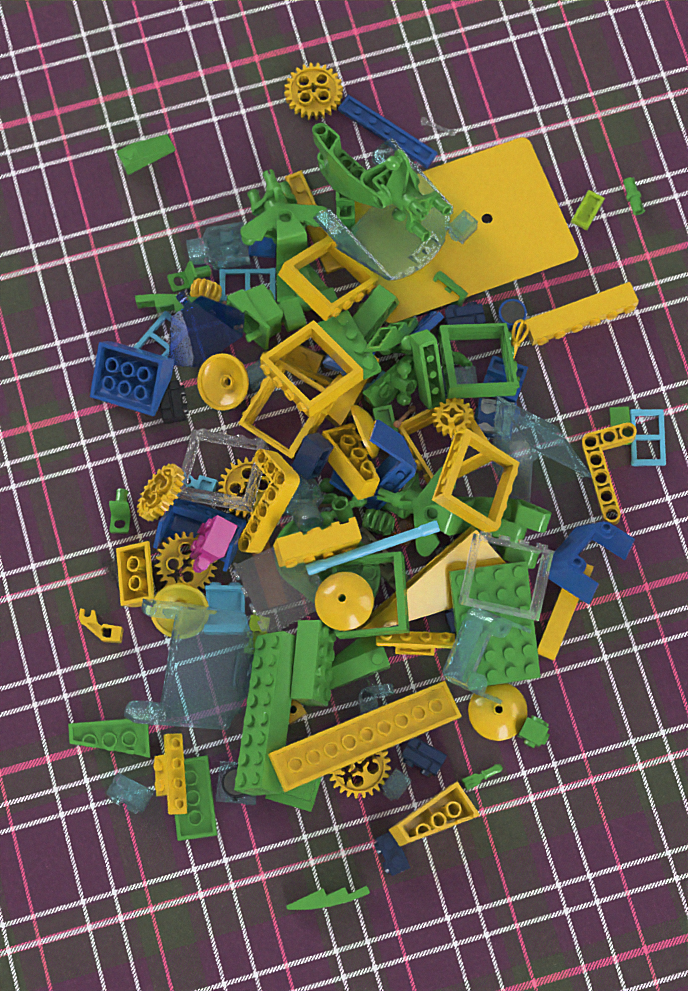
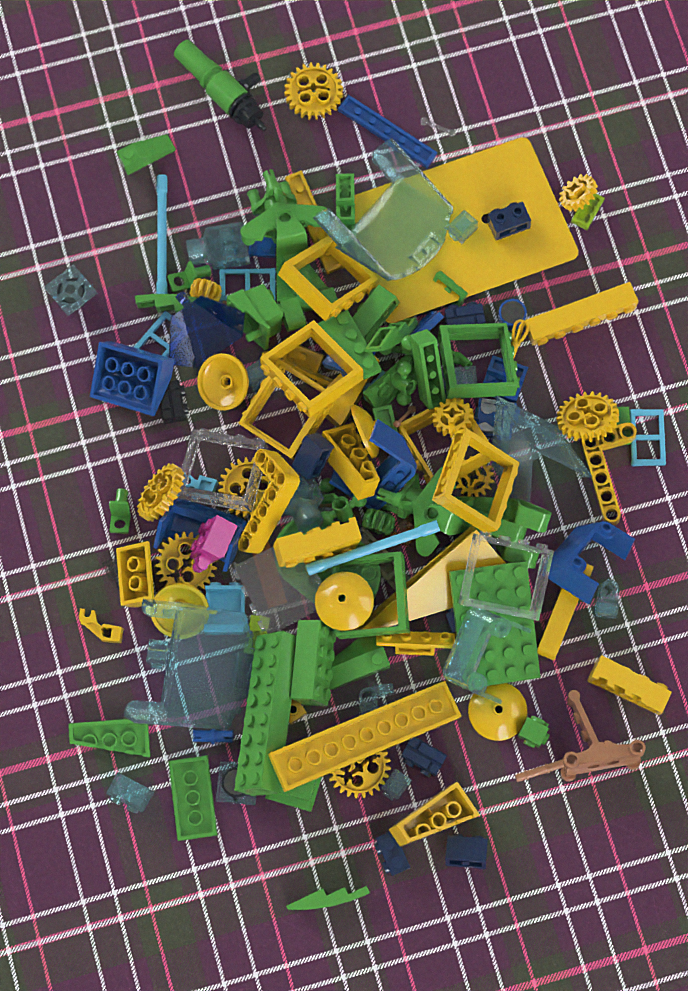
yellow bracket [153,734,187,815] -> none
bright green piece [312,123,452,242] -> none
bright green piece [462,764,502,790] -> none
bright green pin [623,177,645,215] -> none
none -> clear light blue piece [44,264,97,316]
none -> clear light blue brick [146,639,171,670]
none -> medium azure piece [156,174,168,294]
none -> bright green piece [174,40,267,131]
none -> blue pin [193,728,234,744]
none -> dark blue brick [445,834,488,869]
none -> yellow gear [456,456,495,497]
none -> dark blue brick [487,201,531,240]
none -> nougat piece [515,690,646,782]
none -> yellow gear [556,391,619,443]
none -> yellow gear [559,174,598,212]
none -> yellow wedge [587,655,672,715]
none -> clear light blue piece [594,579,619,620]

